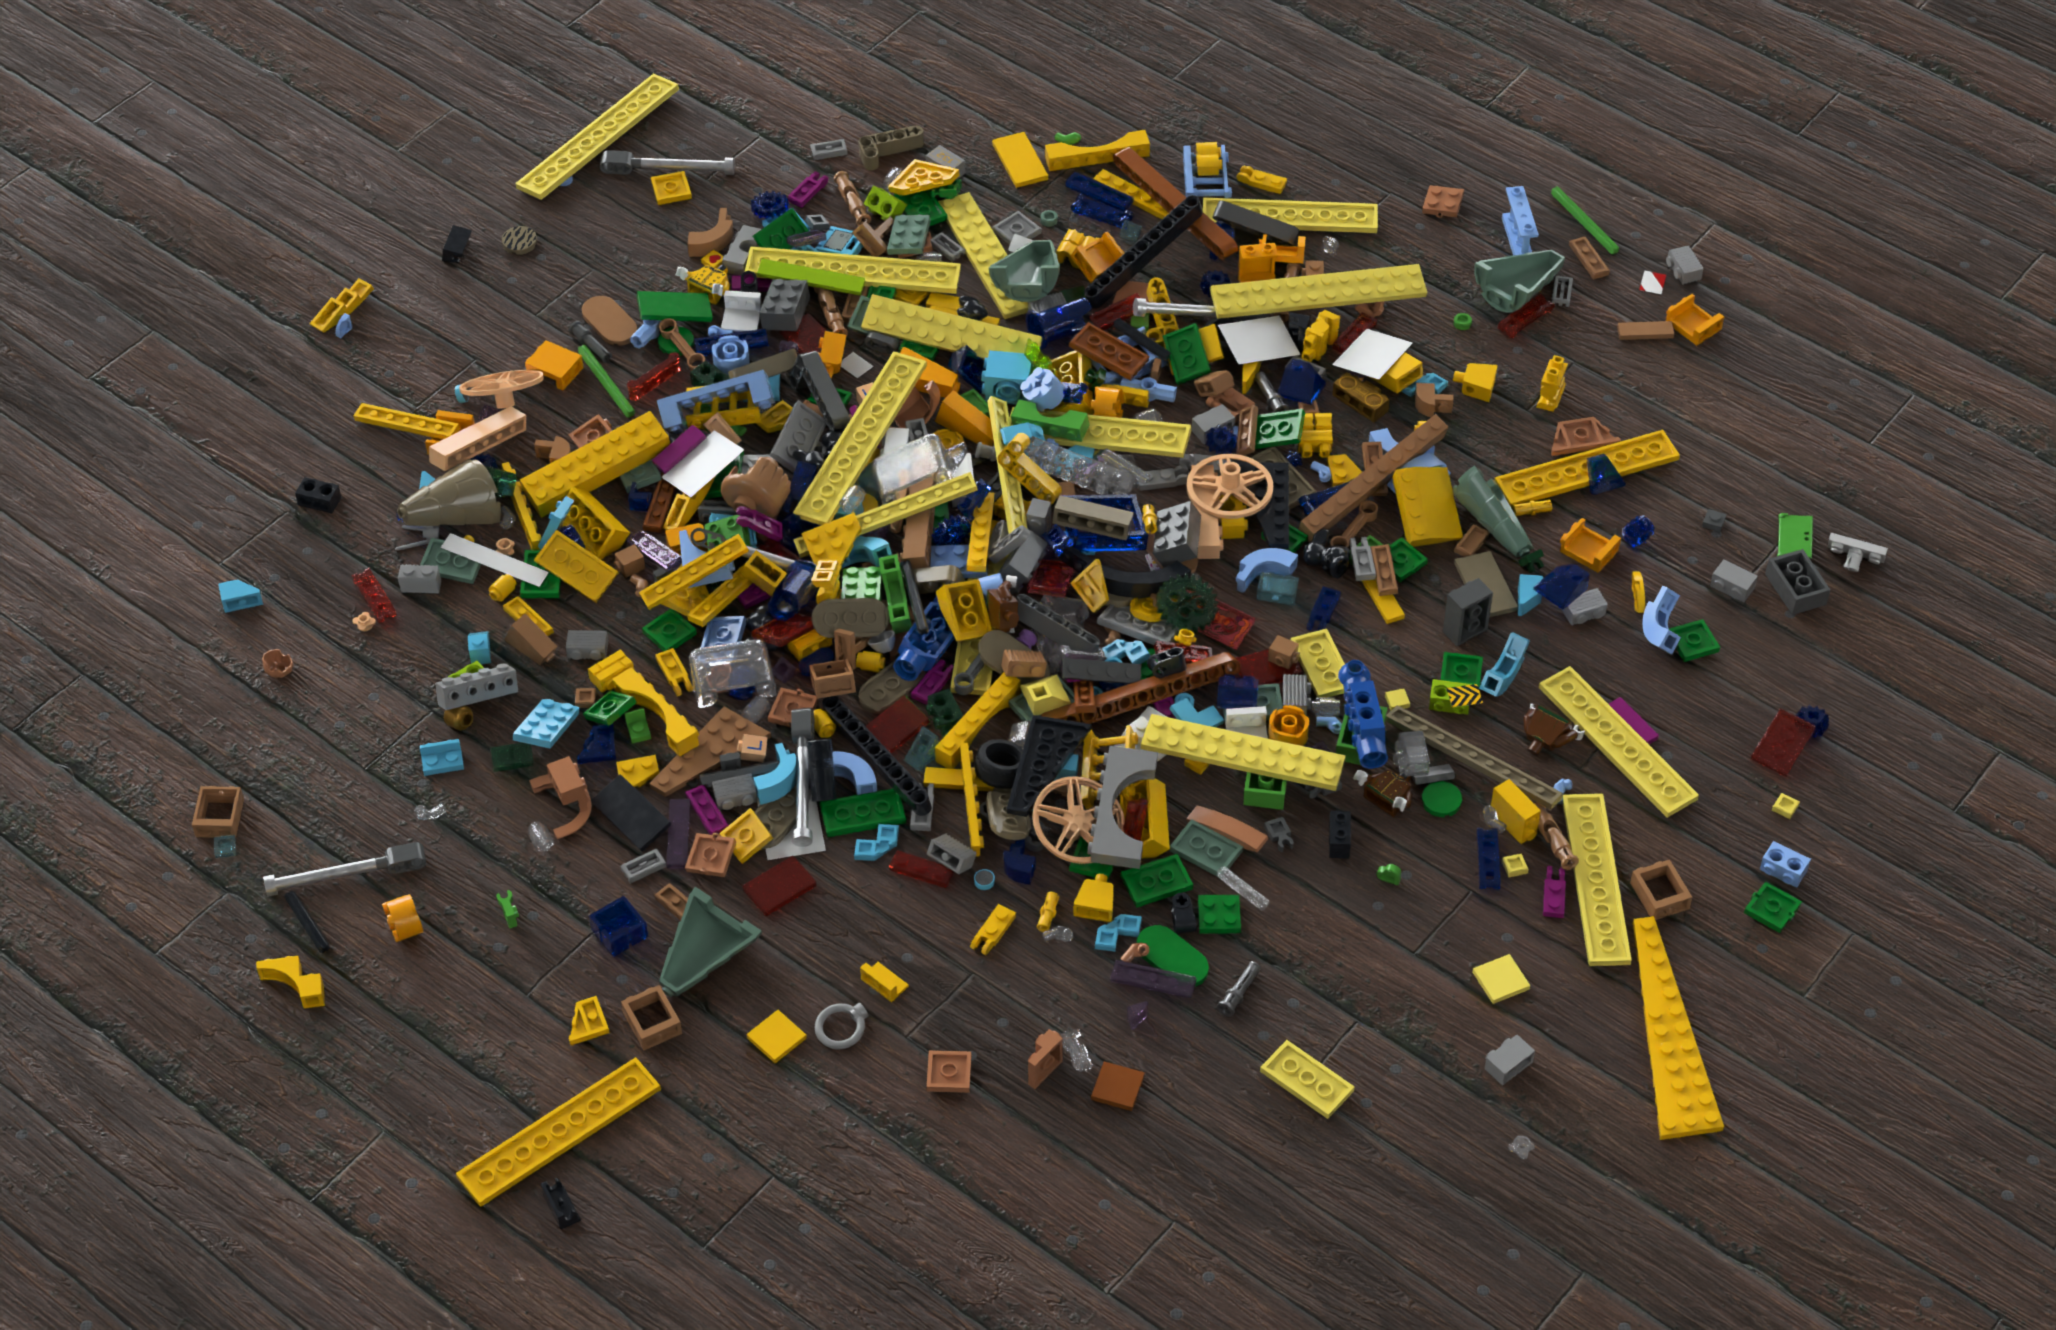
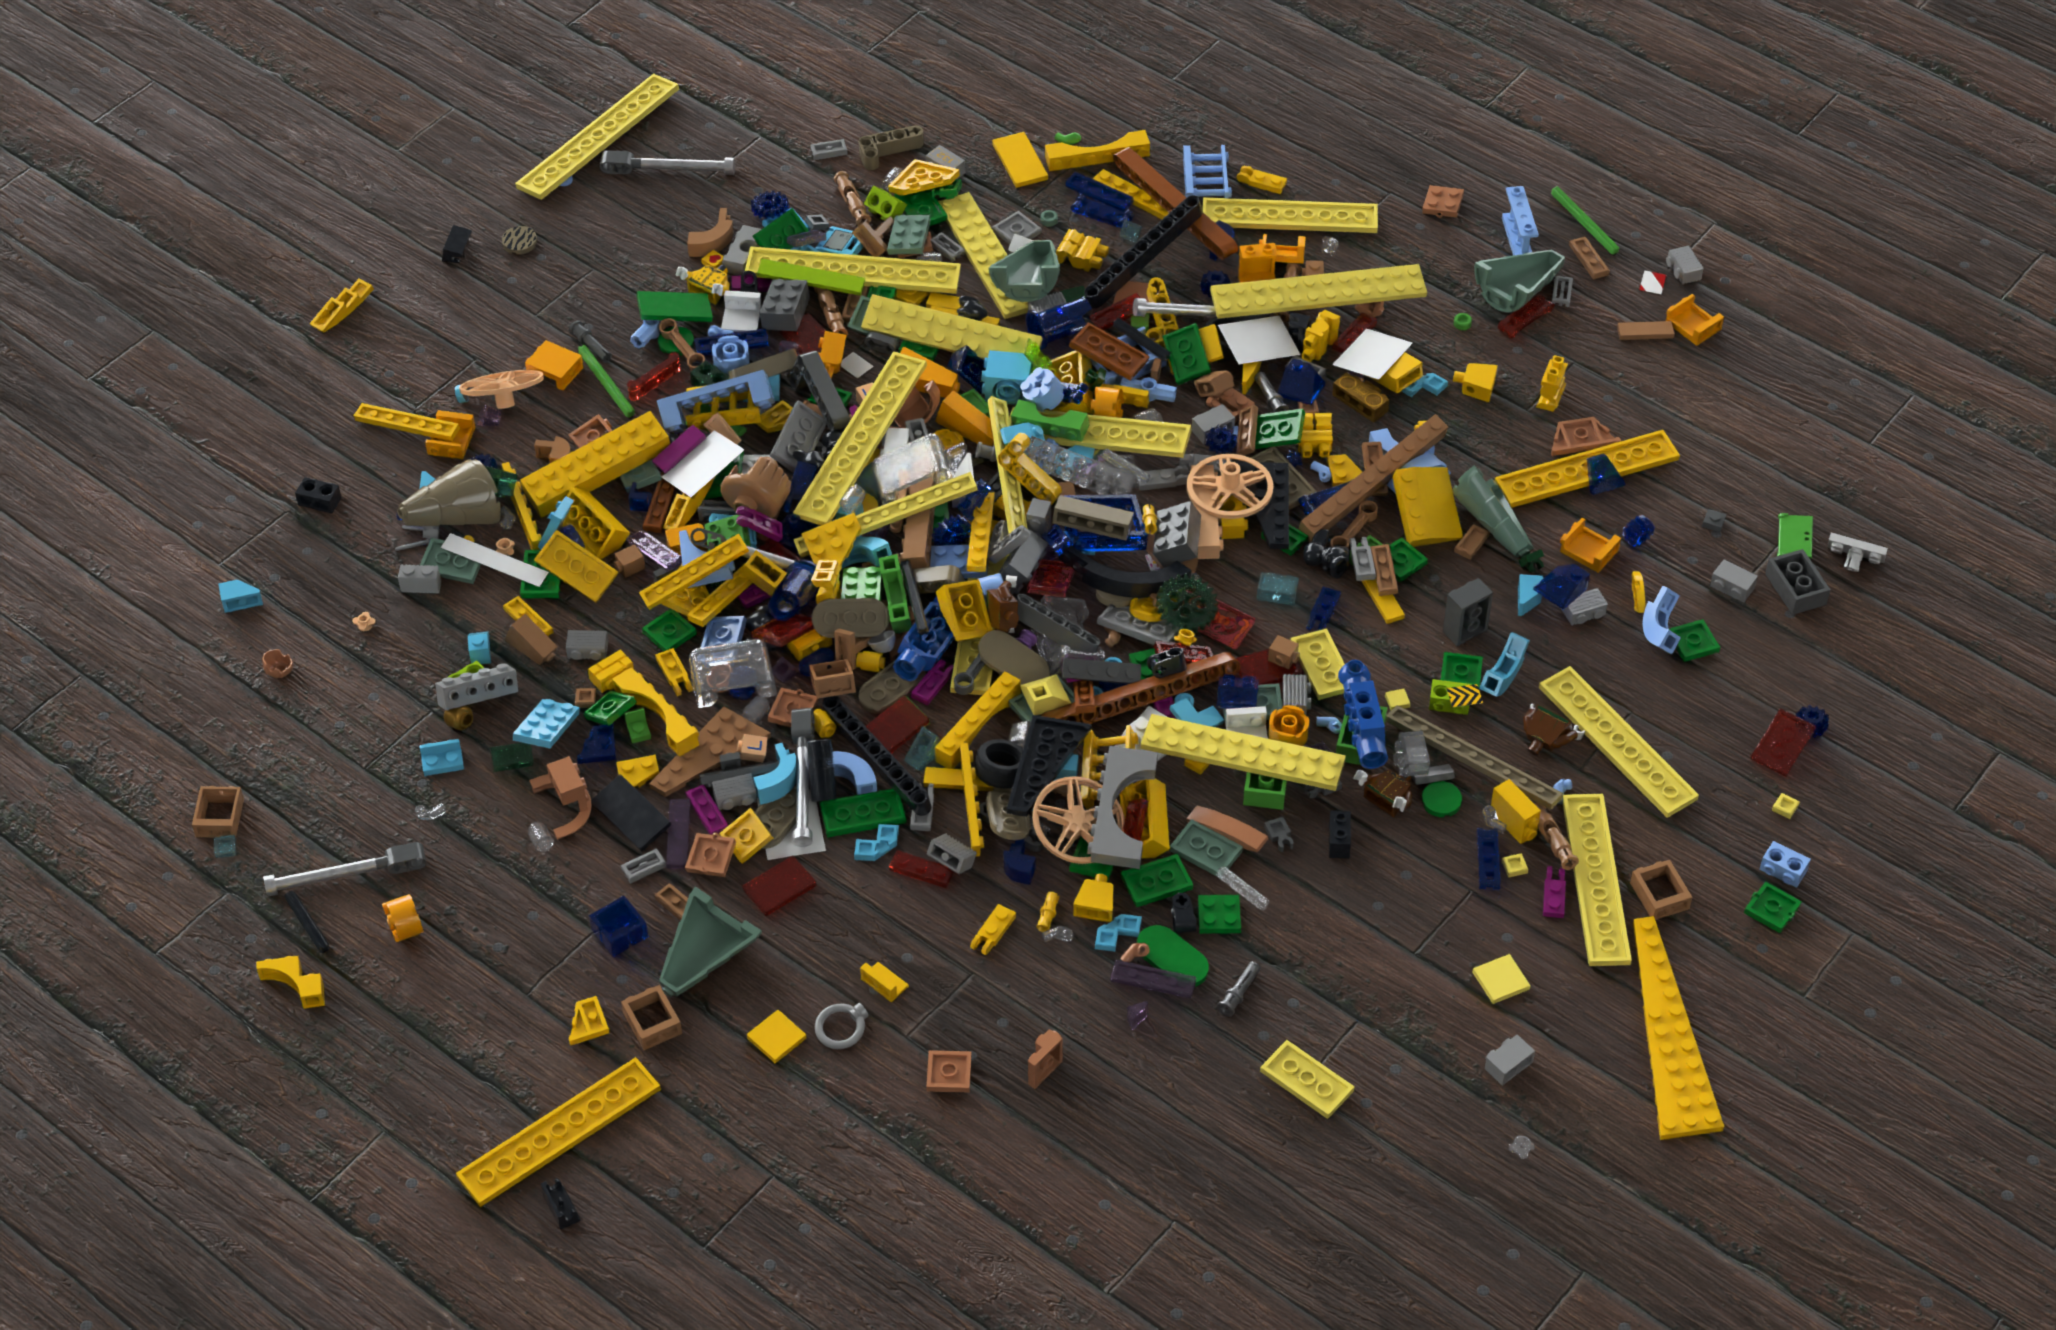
light blue tile [335,313,352,338] -> none
clear red plate [351,568,397,623] -> none
light nougat brick [429,406,526,471] -> none
yellow brick [489,574,517,602] -> none
bright green plate [496,890,519,929] -> none
medium nougat tile [582,296,637,346] -> none
medium nougat arm [630,574,649,598] -> none
yellow tile [651,171,692,205] -> none
magenta hinge [787,171,829,208] -> none
clear green brick [925,689,964,736] -> none
tile [974,869,995,890] -> none
medium nougat brick [1001,649,1047,678] -> none
clear wing [1060,1029,1093,1072] -> none
light orange panel [1070,232,1125,283] -> none
yellow wing [1070,559,1109,613] -> none
dark orange tile [1091,1061,1145,1111] -> none
medium azure tile [1101,639,1150,664] -> none
yellow brick [1196,142,1222,176] -> none
dark grey beam [1212,200,1299,246] -> none
light blue arch [1236,548,1298,593] -> none
clear brick [1311,697,1340,717] -> none
bright green tile [1376,864,1401,885] -> none
medium nougat brick [1415,383,1453,417] -> none
dark tan tile [1454,551,1518,617] -> none
yellow pin [1512,500,1552,516] -> none
magenta tile [1609,697,1659,744] -> none

